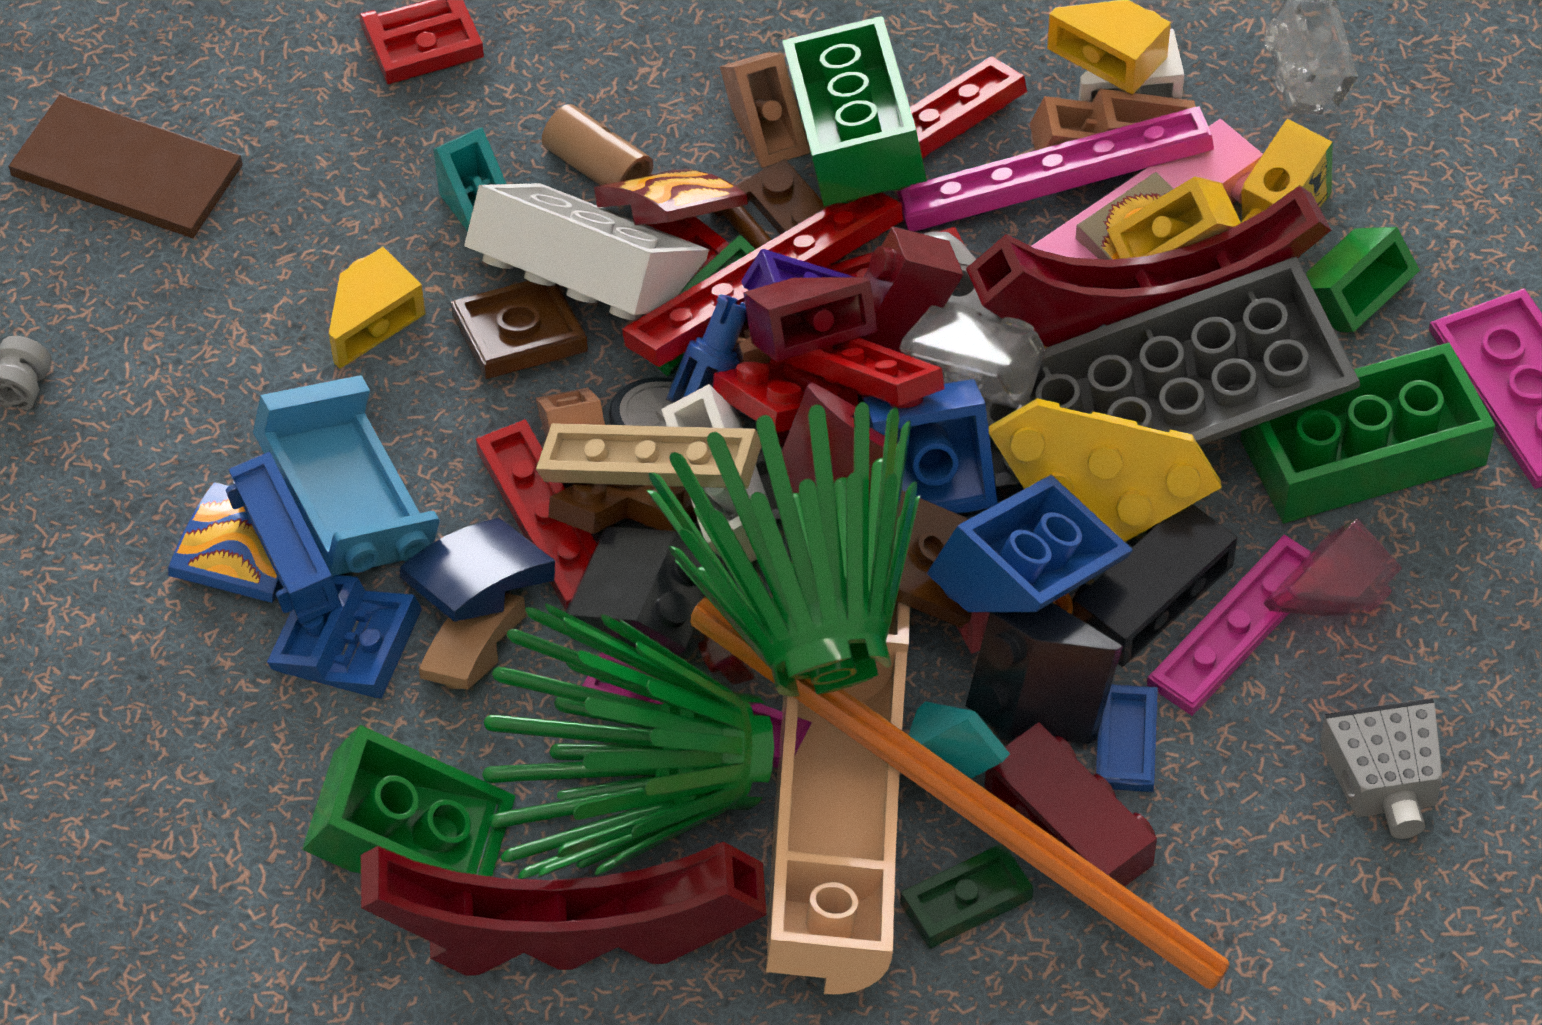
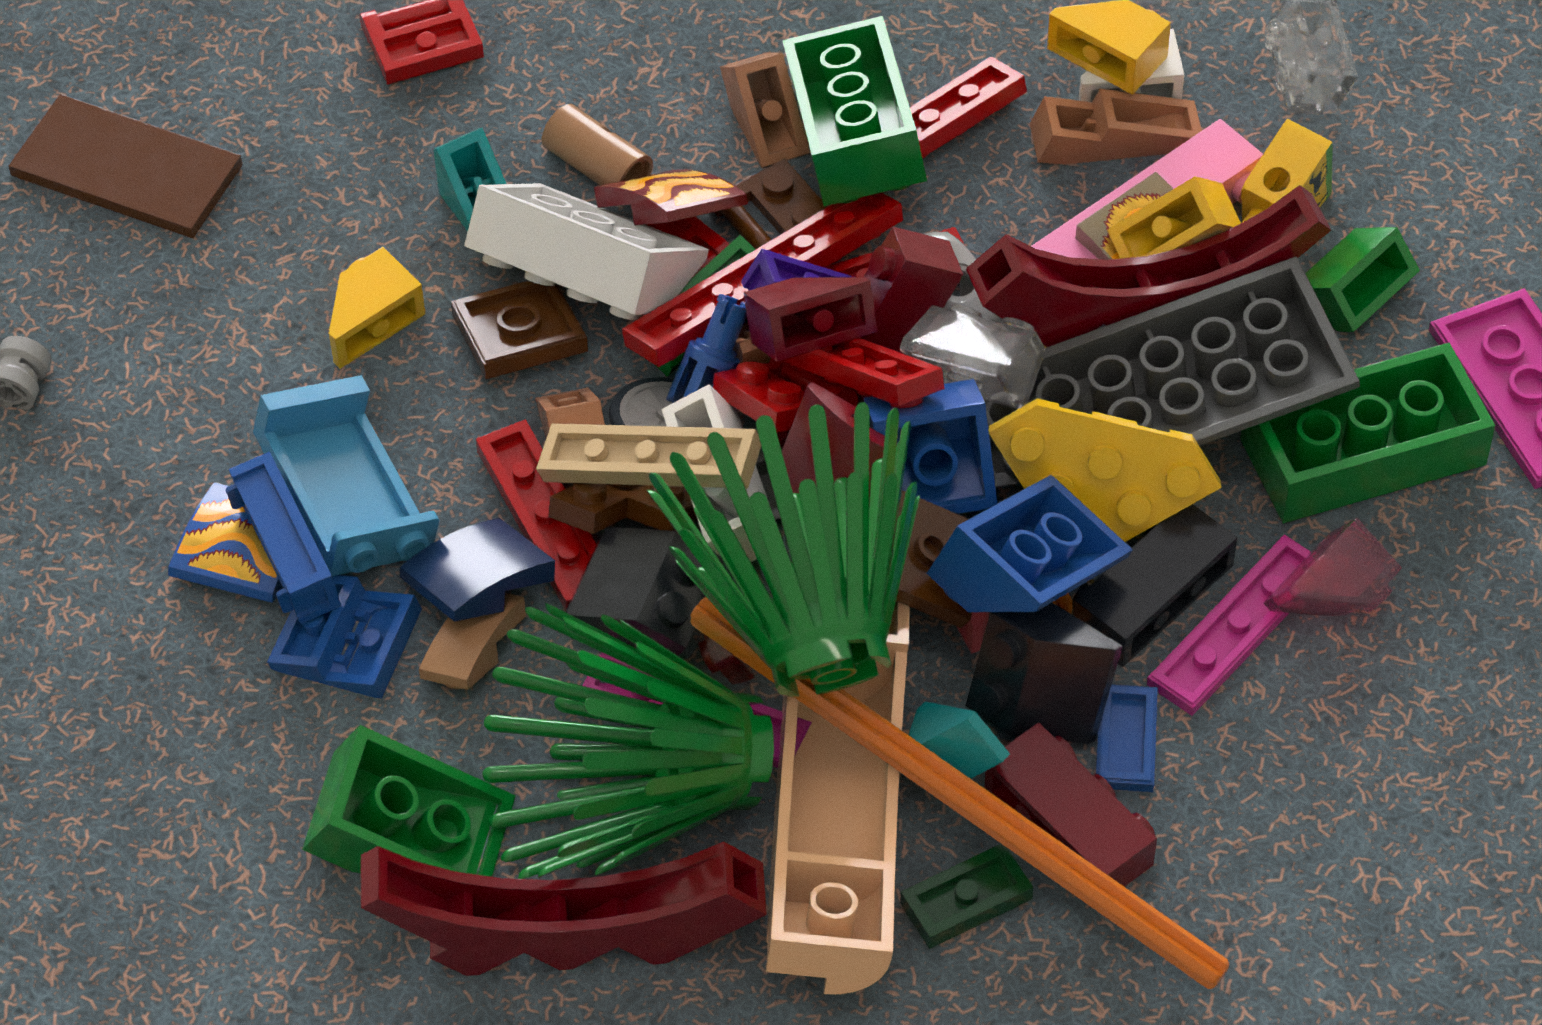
dark pink tile [897,107,1214,232] -> none
light grey torso [1320,698,1442,839] -> none

